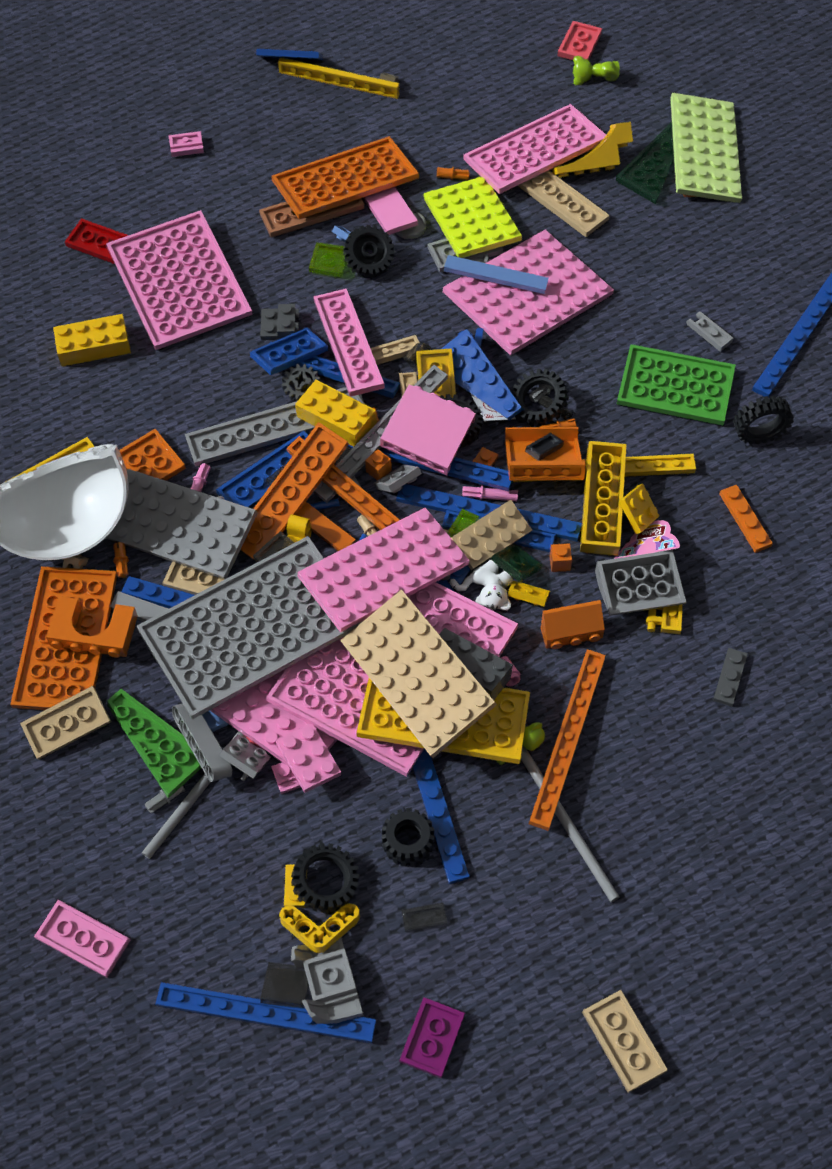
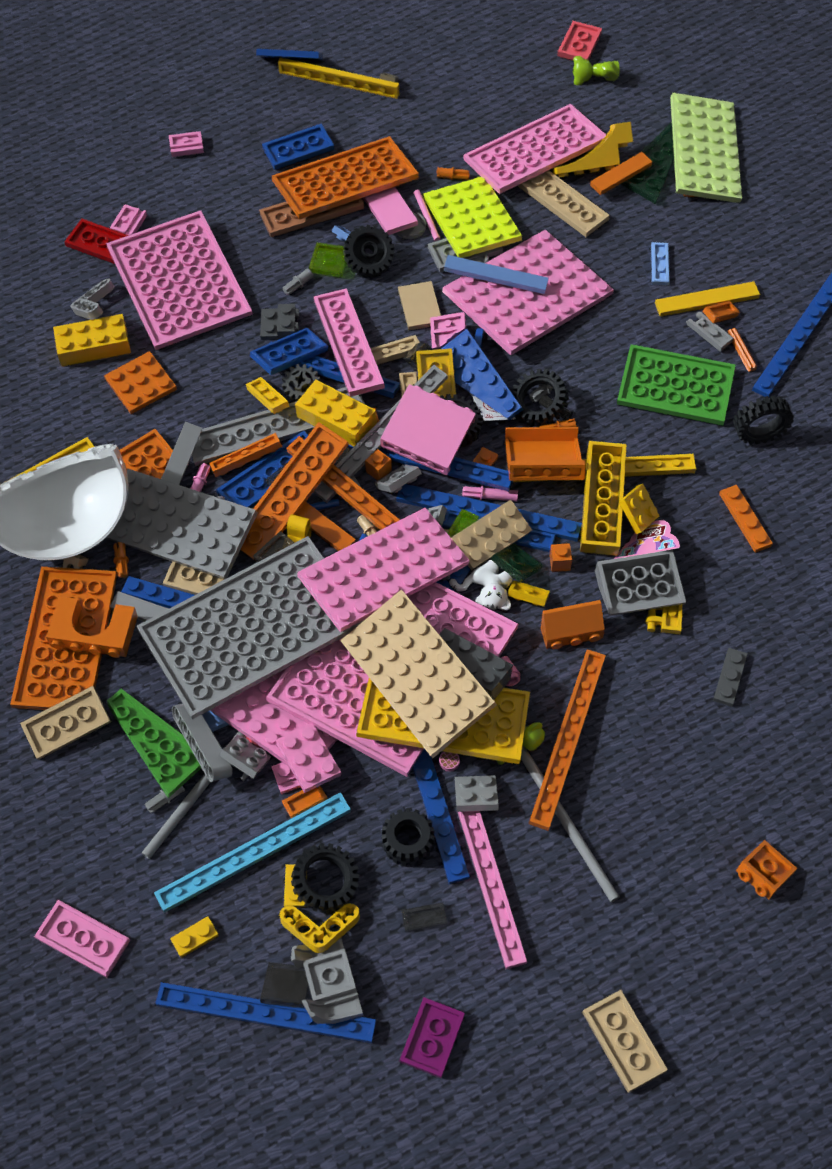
black tile [525,433,564,461] -> none
none -> light grey beam [70,279,115,320]
none -> orange plate [104,351,177,414]
none -> bright pink plate [110,205,147,235]
none -> medium azure plate [154,792,351,913]
none -> light grey tile [161,422,202,485]
none -> yellow plate [170,916,219,958]
none -> orange plate [209,433,282,477]
none -> yellow plate [246,377,289,414]
none -> blue plate [262,124,334,170]
none -> orange tile [282,786,328,819]
none -> light grey axle [283,268,313,295]
none -> tan tile [398,281,441,330]
none -> bright pink bar [414,190,441,241]
none -> light grey plate [428,505,447,525]
none -> bright pink wing [430,312,467,350]
none -> tile [439,752,460,772]
none -> light grey plate [455,775,498,812]
none -> bright pink plate [458,811,527,969]
none -> orange tile [590,152,652,195]
none -> light blue tile [651,242,670,286]
none -> yellow tile [655,281,760,317]
none -> orange tile [703,301,740,323]
none -> orange axle [728,328,757,372]
none -> orange plate [736,840,798,900]

